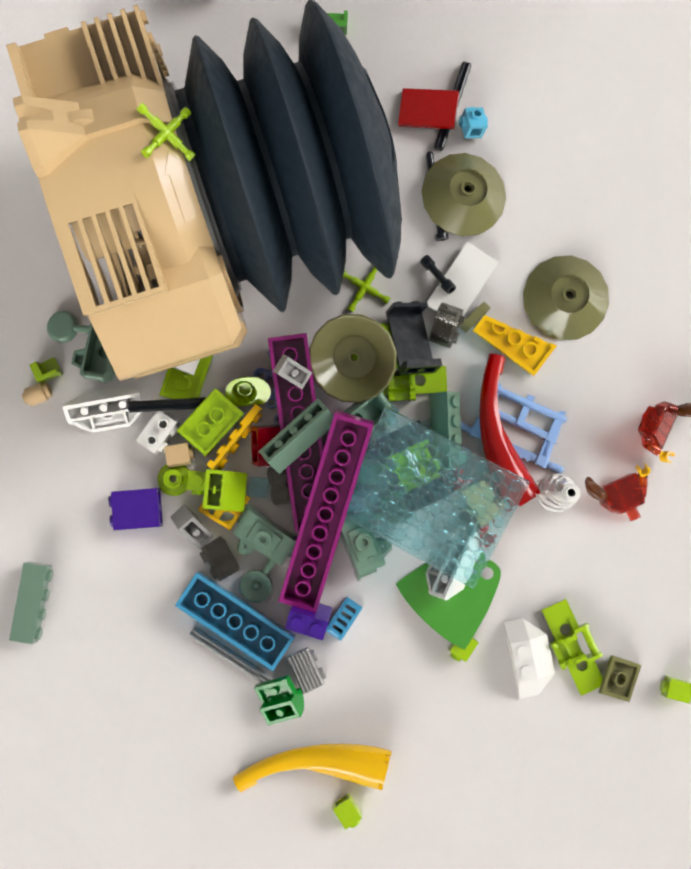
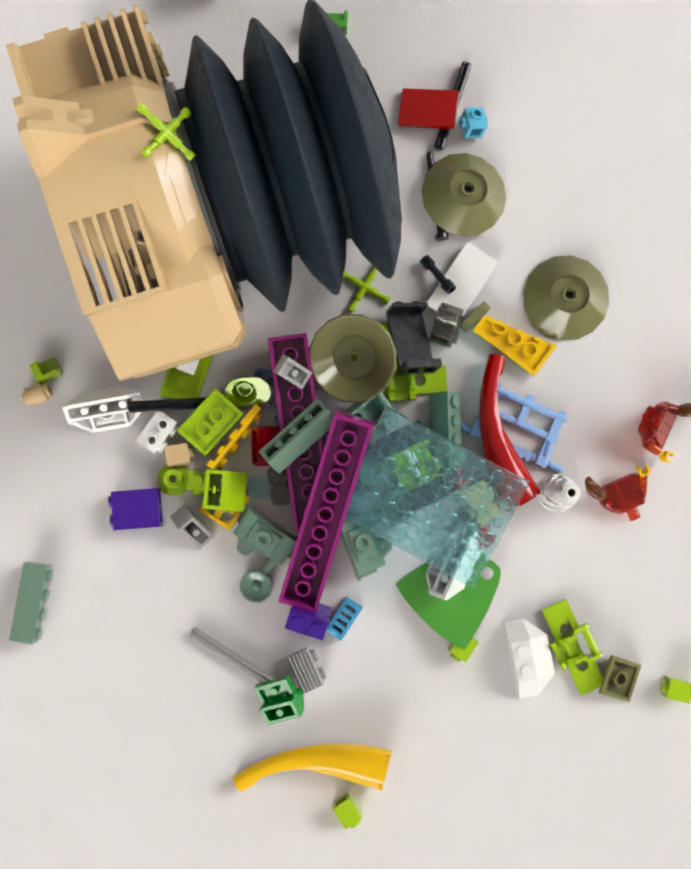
sand green piece [47,311,115,383] -> none
dark azure brick [175,571,296,671] -> none
clear smoke brick [200,536,241,581] -> none

